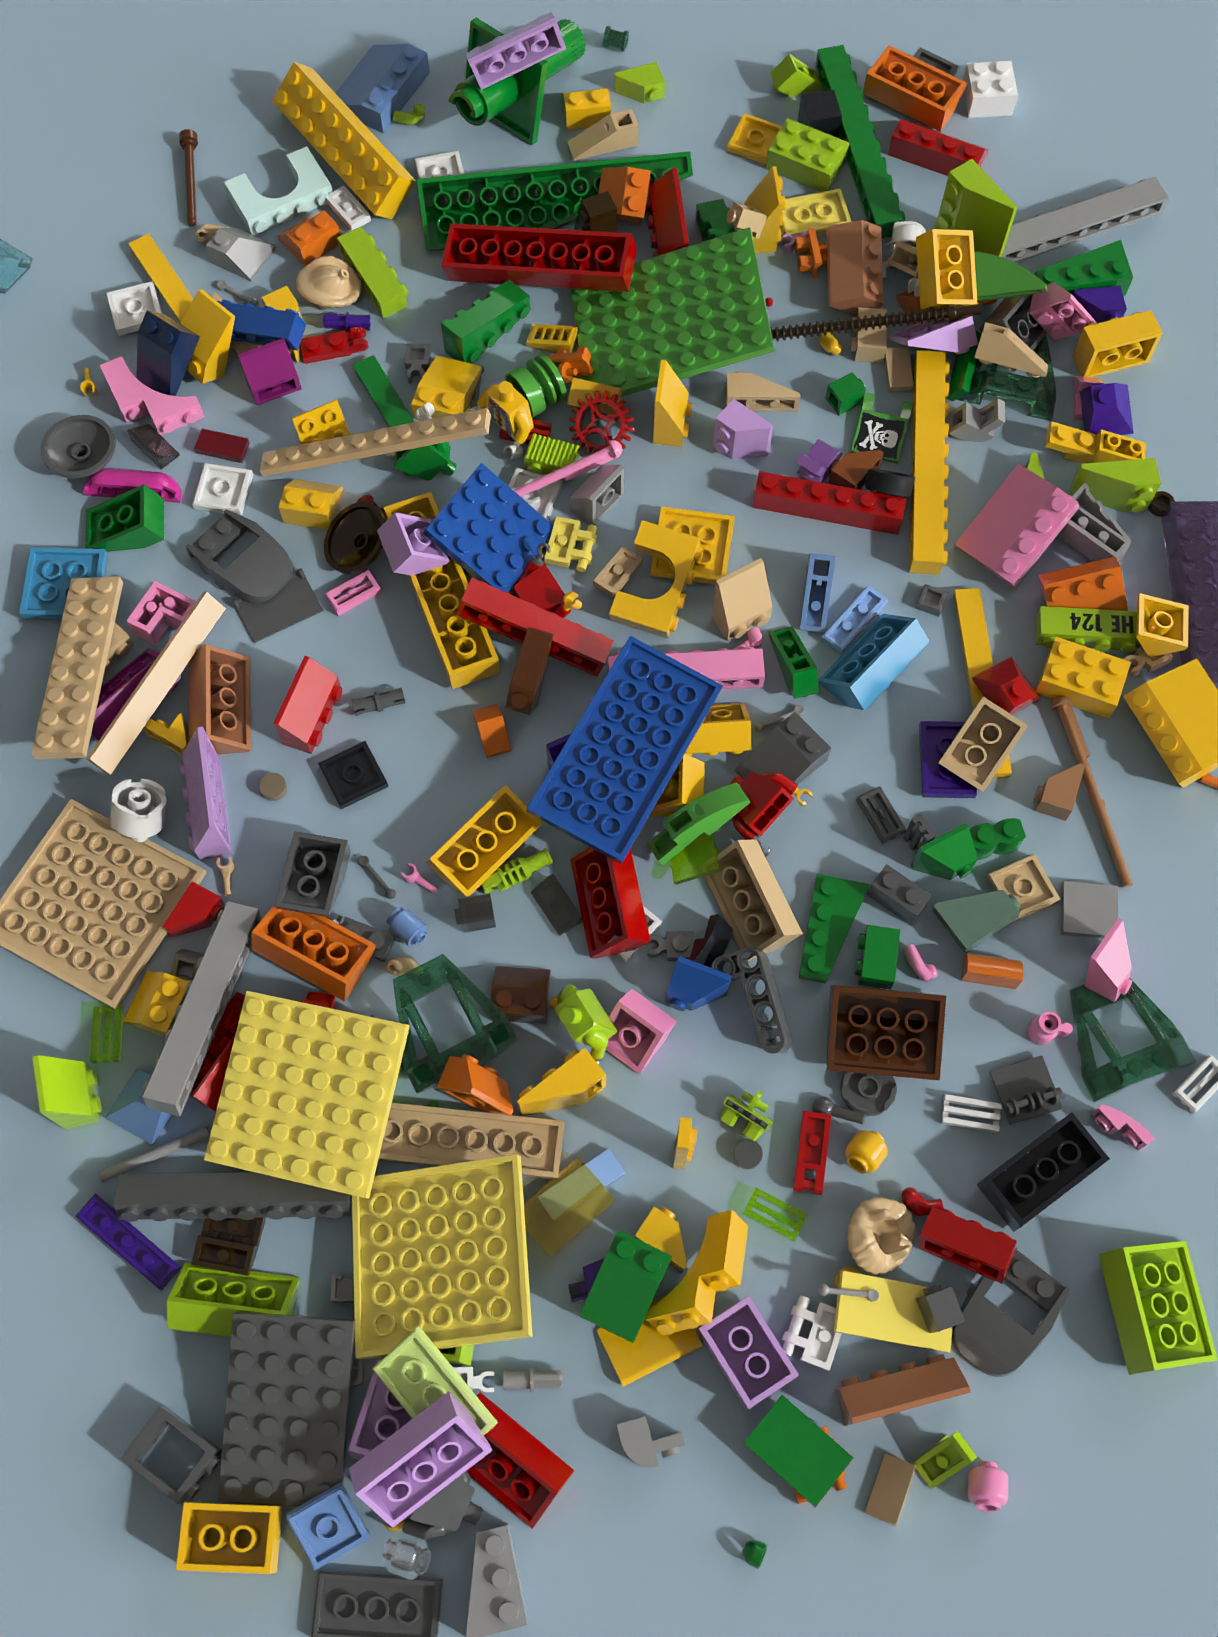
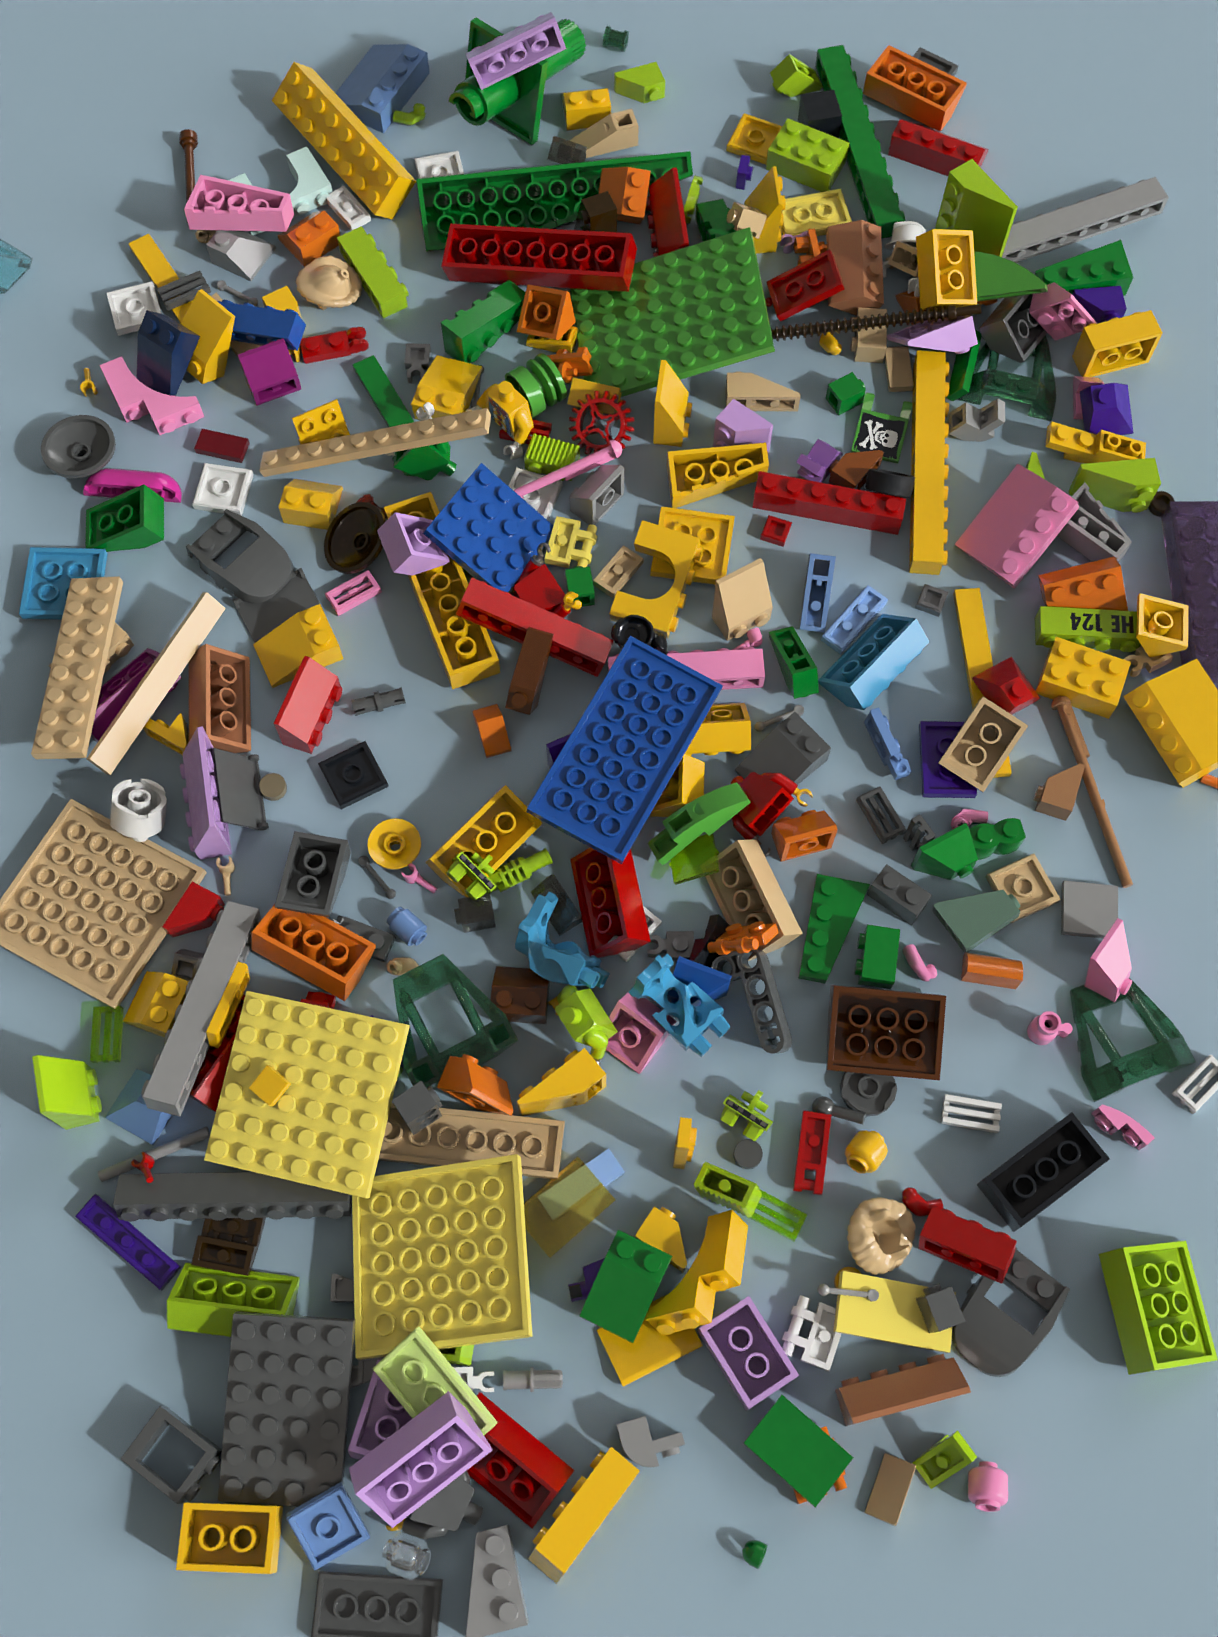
bright pink brick [126,581,196,646] -> none
clear smoke slope [127,424,180,469] -> none
dark purple axle [323,312,371,331] -> none
white brick [963,61,1018,118] -> none
tan slope [974,322,1048,377] -> none
dark grey hinge [989,1056,1063,1125] -> none
none -> red hand [131,1151,154,1183]
none -> dark grey tile [157,270,211,311]
none -> bright pink wedge [184,175,294,232]
none -> yellow tile [206,962,250,1048]
none -> dark grey piece [212,748,269,830]
none -> yellow tile [249,1065,291,1107]
none -> yellow slope [253,604,343,688]
none -> yellow dish [368,818,421,870]
none -> dark grey brick [392,1081,443,1135]
none -> lime hips [446,851,497,901]
none -> dark azure hips [515,892,610,988]
none -> orange slope [516,284,576,340]
none -> yellow wedge [528,1447,640,1584]
none -> clear smoke brick [547,136,587,164]
none -> green brick [565,566,595,607]
none -> black hair [611,615,668,655]
none -> dark azure hips [629,953,730,1057]
none -> yellow wedge [667,443,769,508]
none -> lime tile [684,175,703,224]
none -> lime brick [694,1162,762,1218]
none -> orange plate [707,921,779,955]
none -> dark purple plate [736,155,753,190]
none -> red tile [760,515,792,547]
none -> red plate [766,249,845,322]
none -> orange slope [771,810,838,862]
none -> medium blue hinge [864,707,911,780]
none -> bright pink arm [951,809,988,829]

